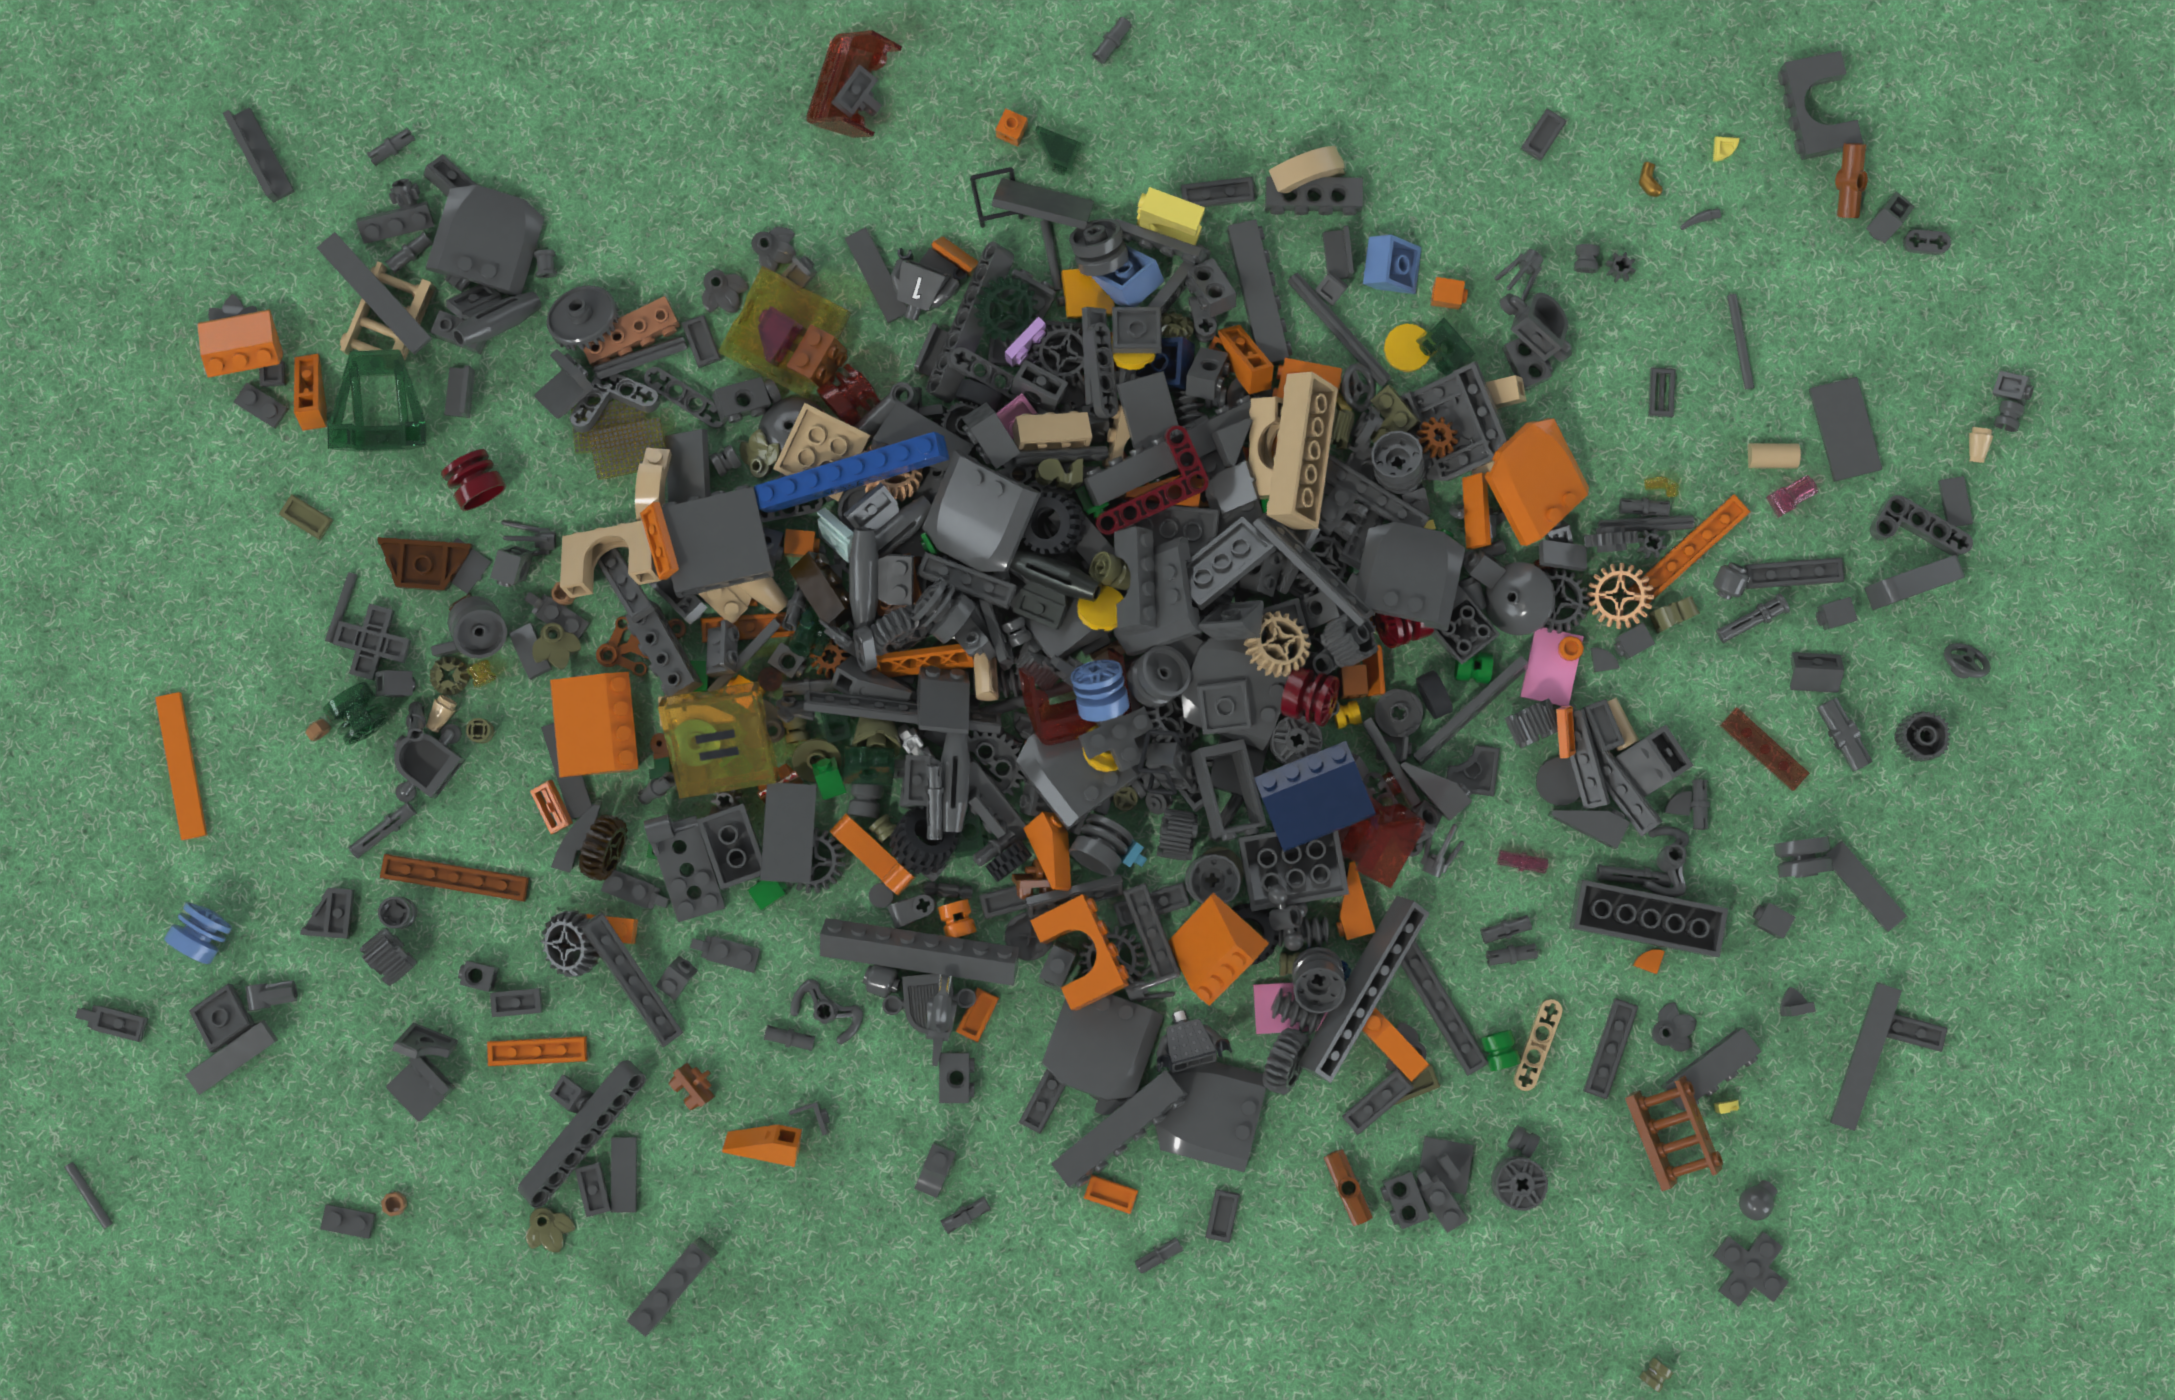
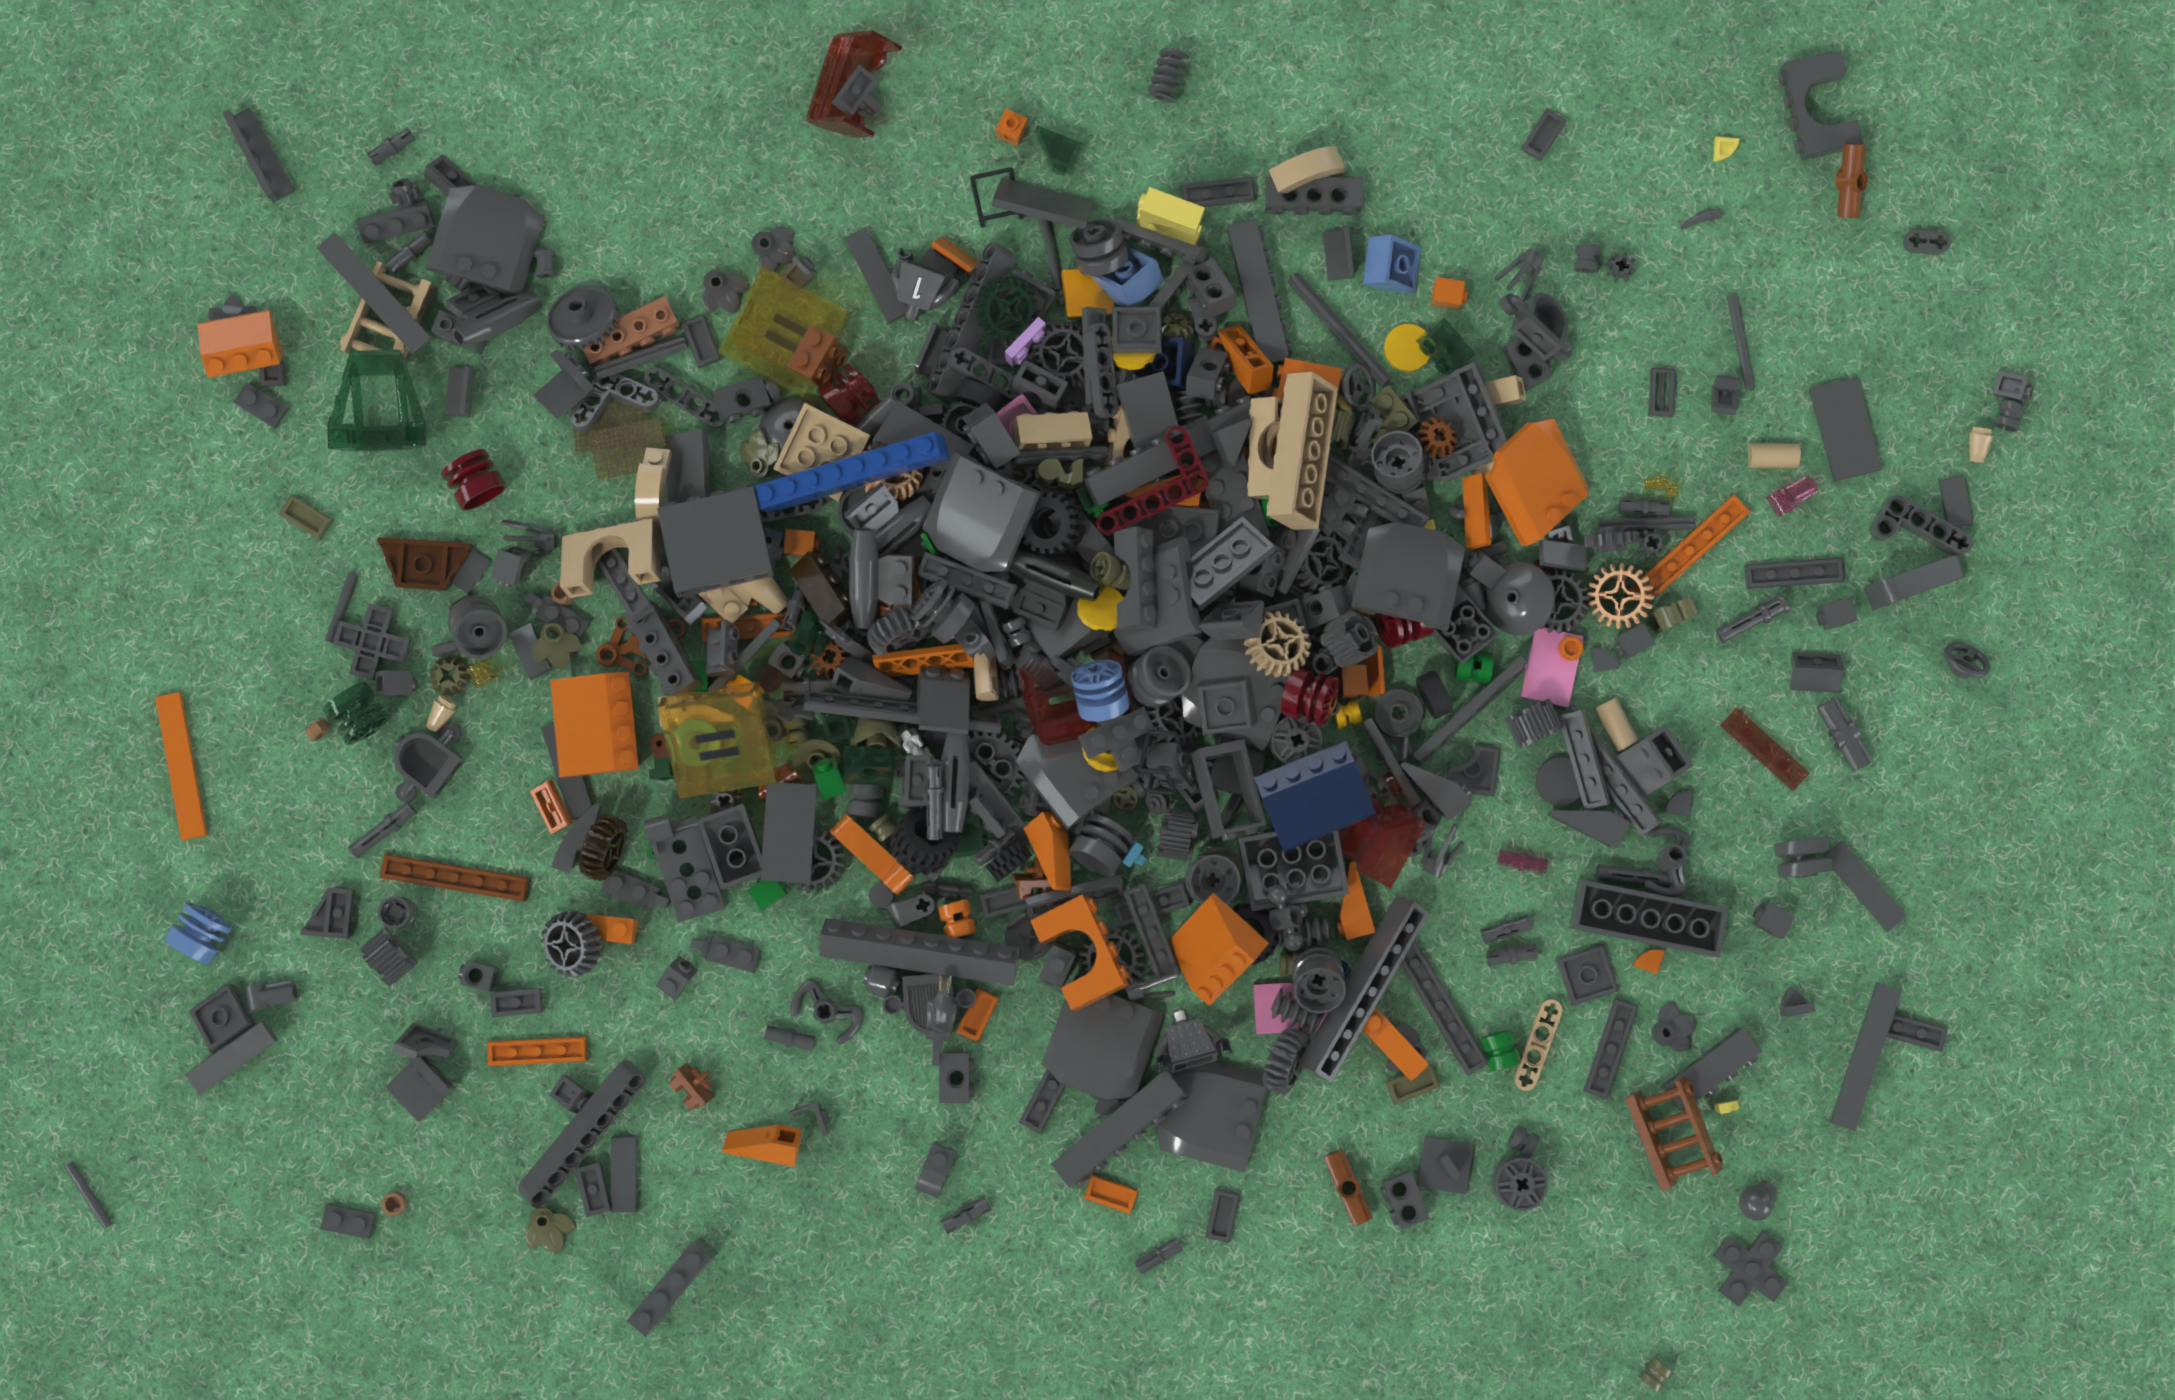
dark grey hinge [75,1005,148,1042] -> none
orange slope [294,354,327,431] -> none
dark grey pin [406,702,426,741] -> none
olive wheel [466,718,495,744] -> none
dark grey tile [580,912,683,1047] -> none
dark grey pin [638,772,677,805] -> none
orange tile [640,502,679,580] -> none
dark grey wheel [709,444,742,477] -> none
clear pink slope [758,306,803,367] -> none
light aqua plate [817,507,854,563] -> none
dark grey beam [853,626,877,672] -> none
dark grey pin [1092,17,1132,64] -> none
dark grey piece [1210,461,1260,514] -> none
dark grey tile [1253,512,1374,627] -> none
dark grey tile [1314,271,1349,306] -> none
dark grey tile [1342,1069,1414,1135] -> none
dark grey hinge [1416,1166,1468,1233] -> none
orange tile [1556,706,1576,758] -> none
dark grey tile [1582,699,1625,754] -> none
pearl gold arm [1639,162,1662,197] -> none
dark grey pin [1691,780,1710,830] -> none
dark grey head [1713,562,1750,600] -> none
dark grey slope [1866,192,1915,244] -> none
dark grey brick [1894,711,1950,762] -> none
none -> dark grey piece [1147,48,1189,103]
none -> dark grey tile [1556,944,1619,1006]
none -> dark grey bracket [1711,375,1741,416]

